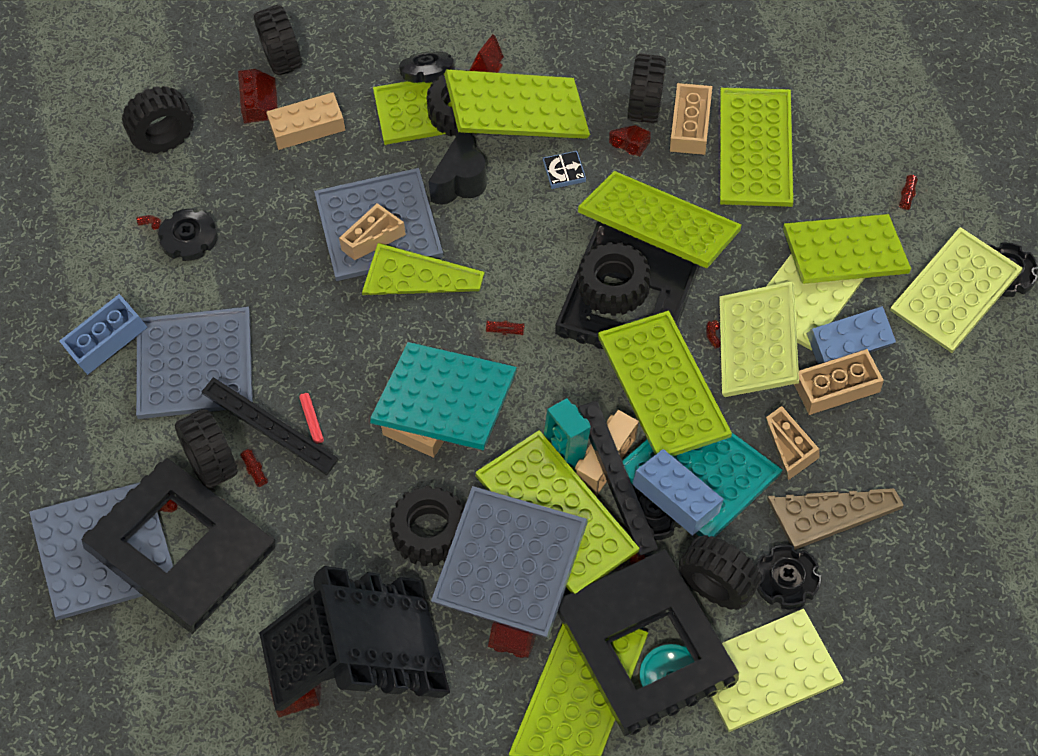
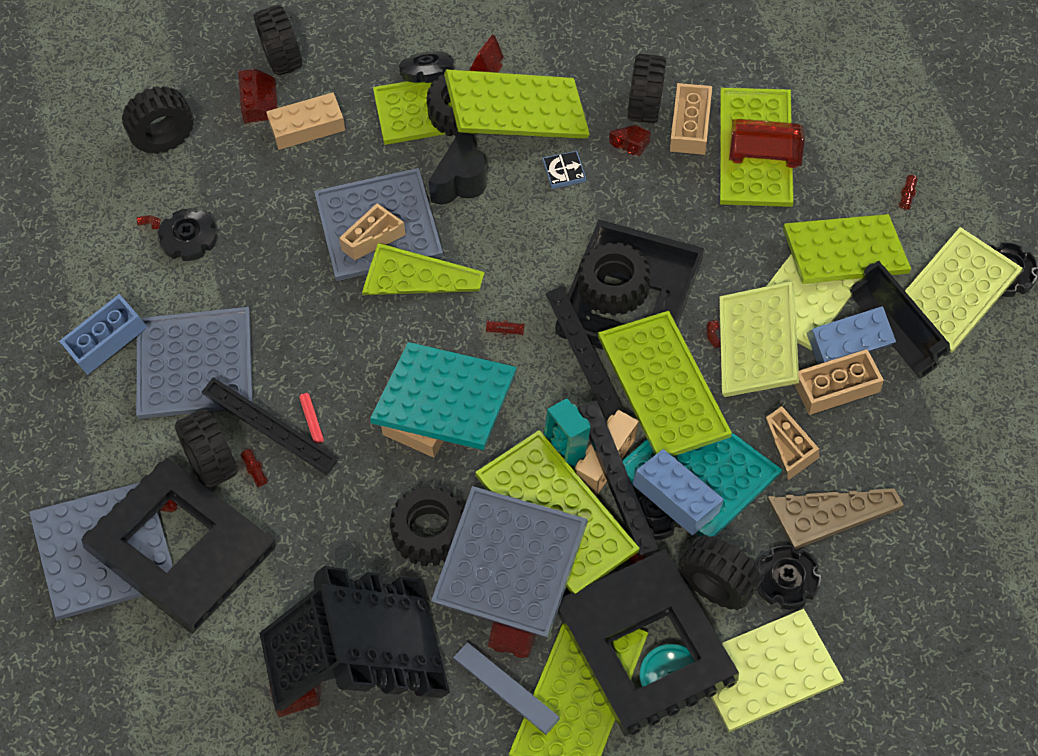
lime plate [578,171,741,268] -> none
none -> sand blue tile [453,642,560,735]
none -> black plate [545,286,625,420]
none -> clear red windscreen [729,119,805,168]
none -> black panel [850,261,950,379]

